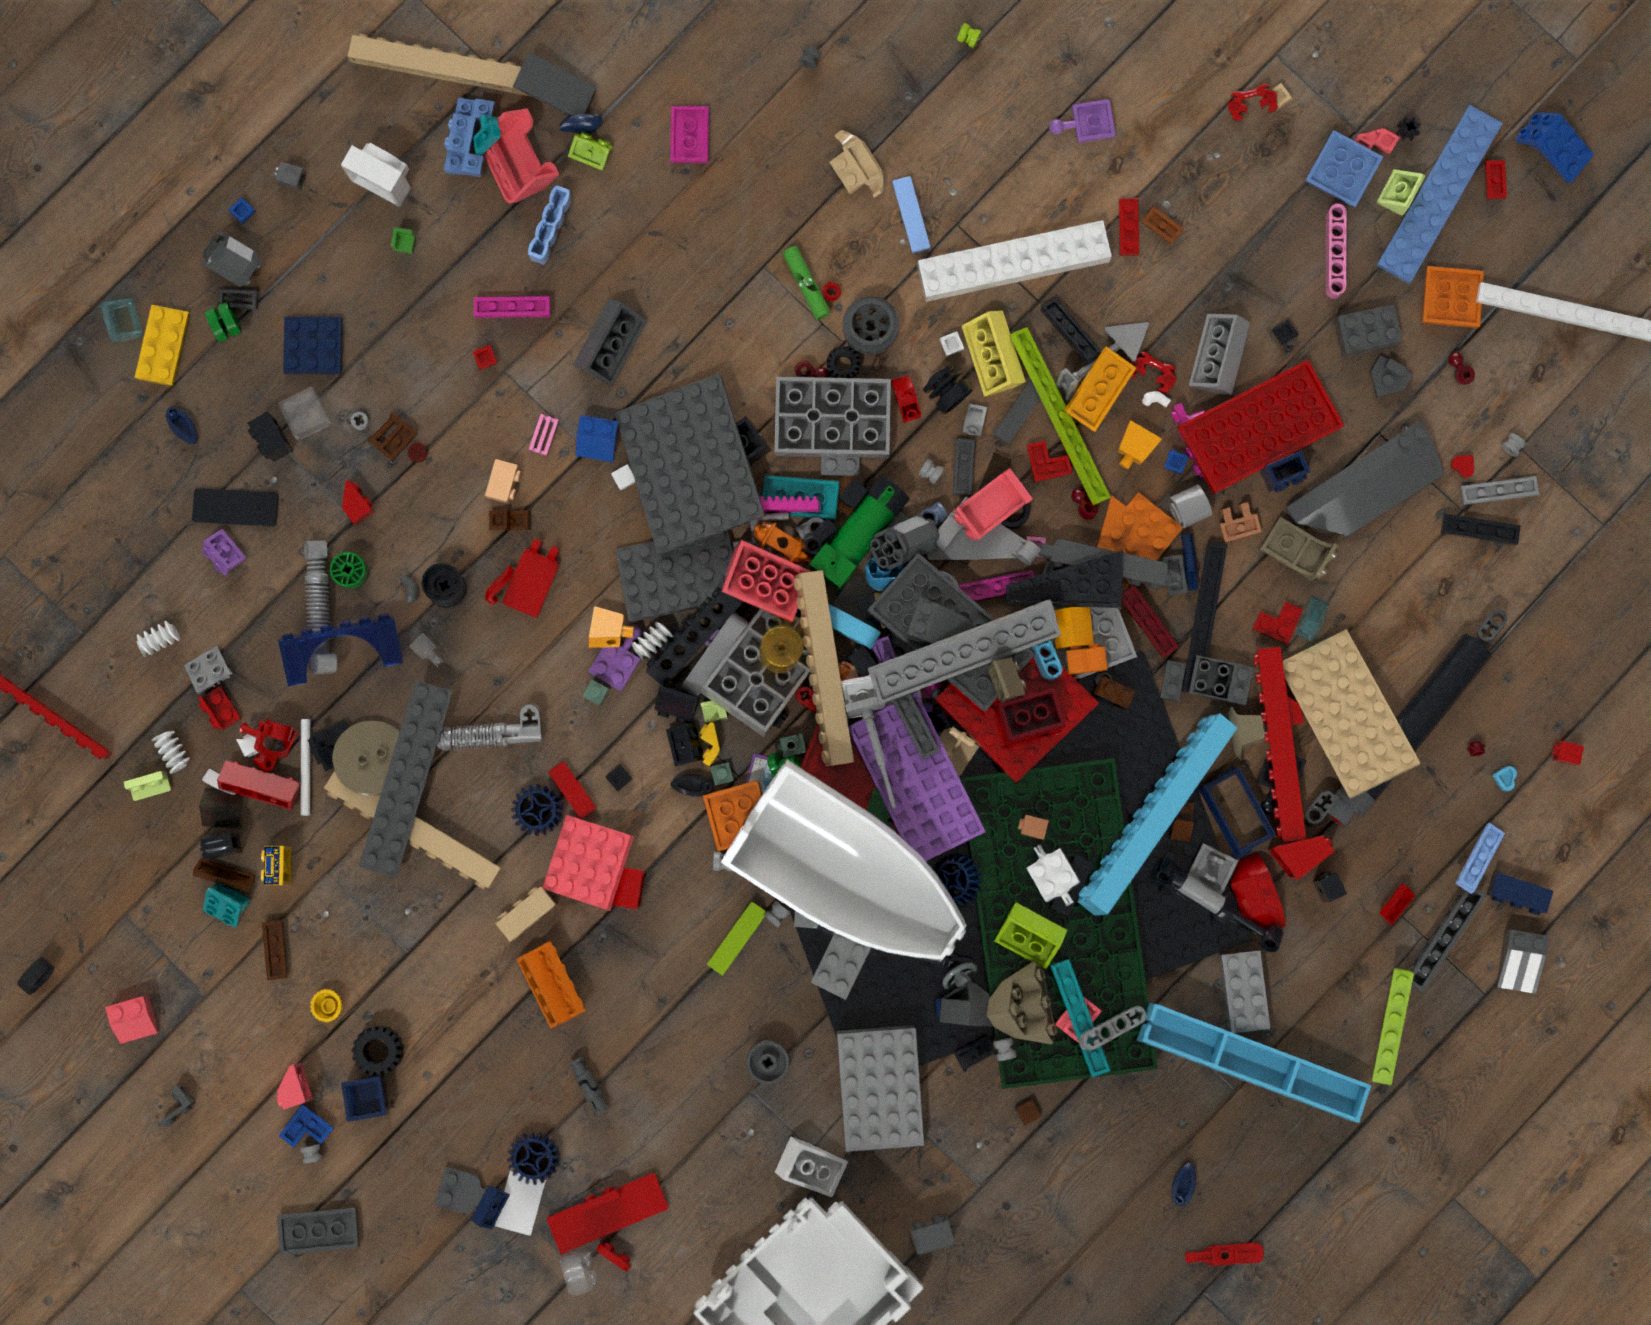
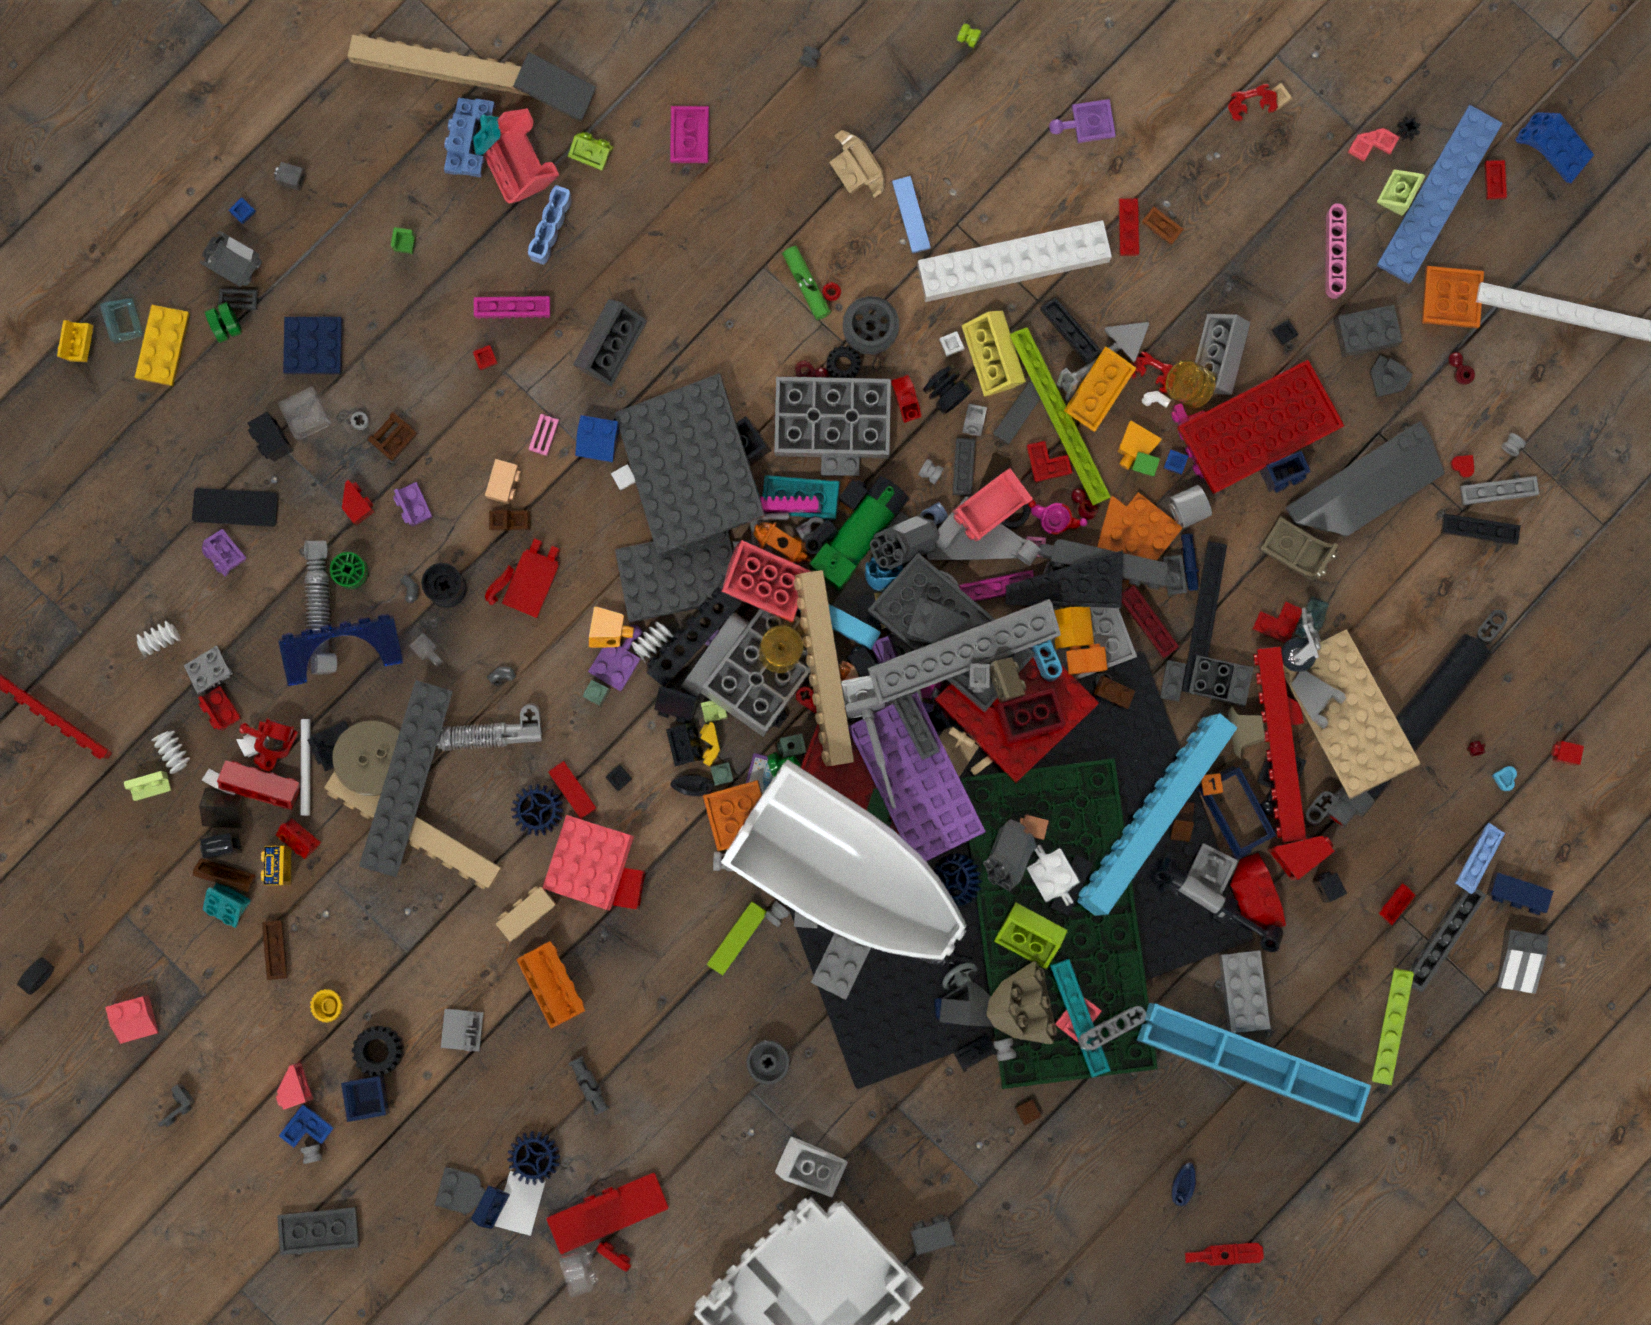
dark blue arm [165,407,198,445] -> none
white container [341,143,411,207] -> none
clear red tile [408,443,428,463] -> none
dark blue arm [560,114,602,133] -> none
light grey brick [836,1025,924,1152] -> none
nougat plate [1219,502,1262,543] -> none
medium blue plate [1305,130,1383,208] -> none
none -> yellow bracket [57,320,94,362]
none -> red bracket [276,818,321,859]
none -> medium lavender bracket [393,482,433,527]
none -> light grey hinge [441,1009,484,1051]
none -> dark grey arm [487,666,516,684]
none -> light grey bracket [968,663,990,693]
none -> tan tile [971,756,993,775]
none -> dark grey brick [983,819,1037,891]
none -> dark pink piece [1028,500,1088,535]
none -> bright green panel [1130,452,1160,476]
none -> clear yellow wheel [1166,360,1216,408]
none -> orange tile [1201,773,1223,796]
none -> plate [1281,608,1321,672]
none -> light grey flag [1291,671,1346,729]

